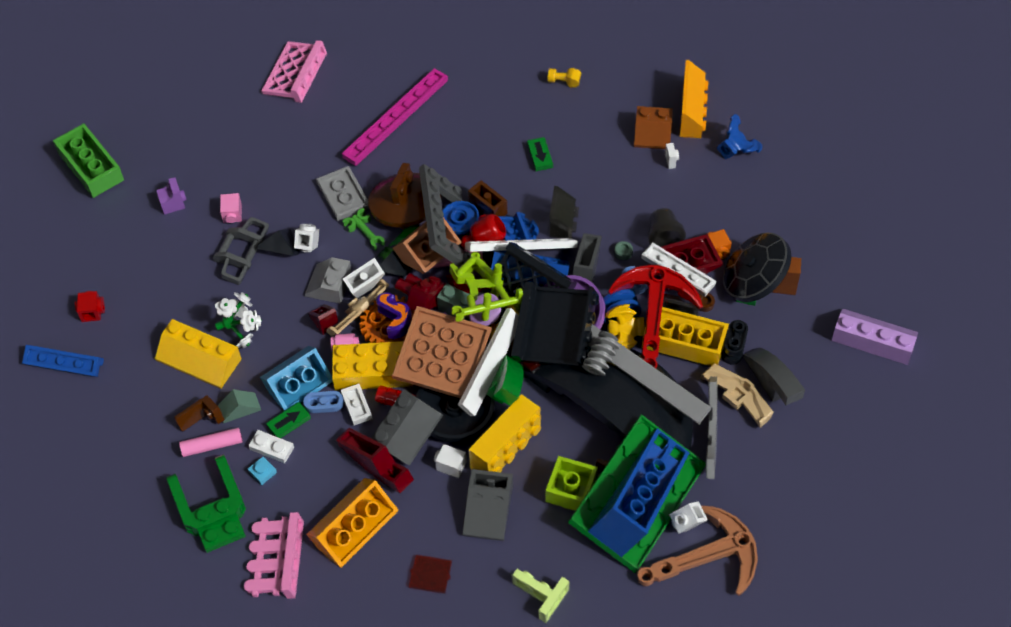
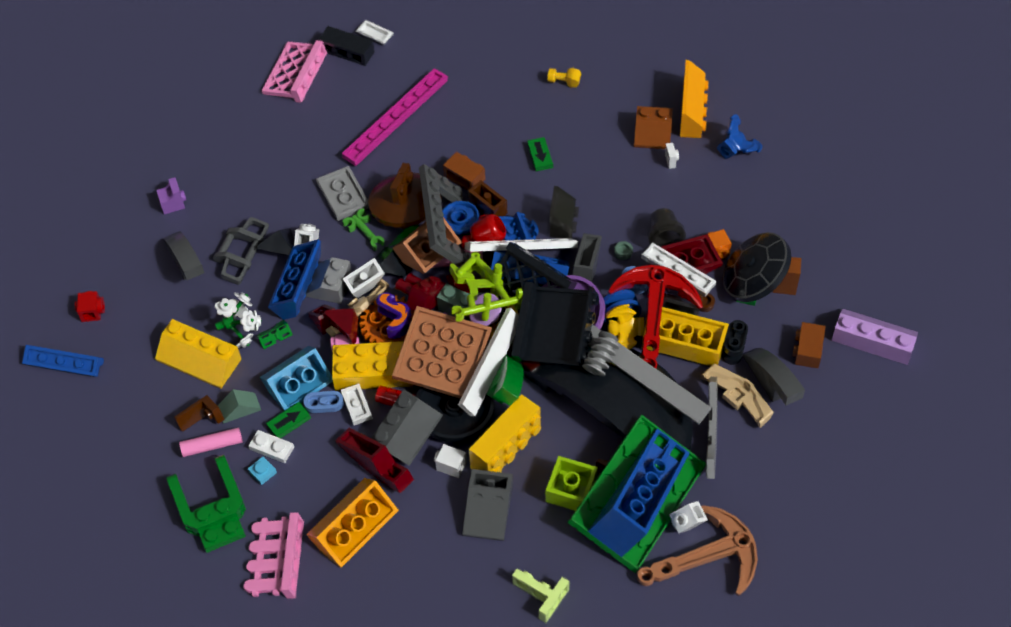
bright green brick [53,124,124,198] -> none
bright pink brick [220,193,242,223] -> none
clear red piece [409,555,452,594] -> none
none -> dark grey slope [163,231,204,281]
none -> green piece [257,320,293,349]
none -> blue slope [268,239,321,320]
none -> black brick [318,26,375,66]
none -> dark red slope [324,308,358,344]
none -> white tile [356,20,393,45]
none -> dark orange piece [443,152,485,191]
none -> dark orange piece [792,322,825,369]

